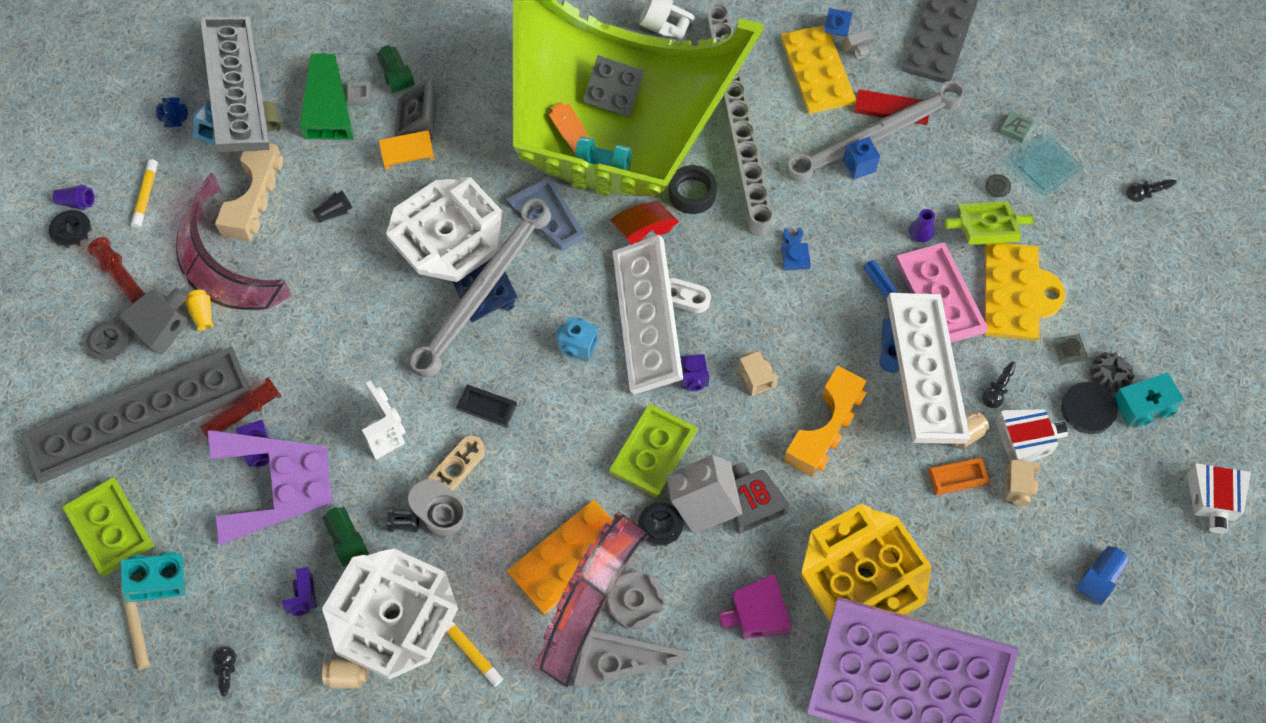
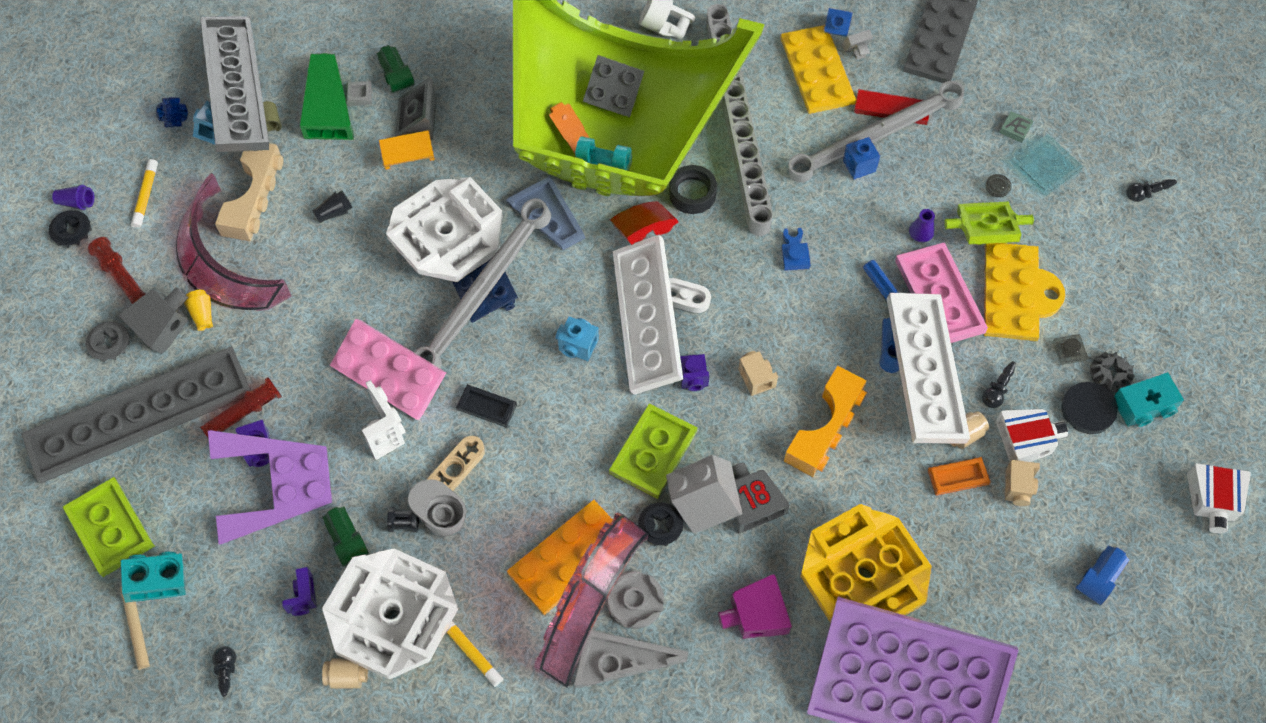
none -> bright pink plate [330,319,446,420]

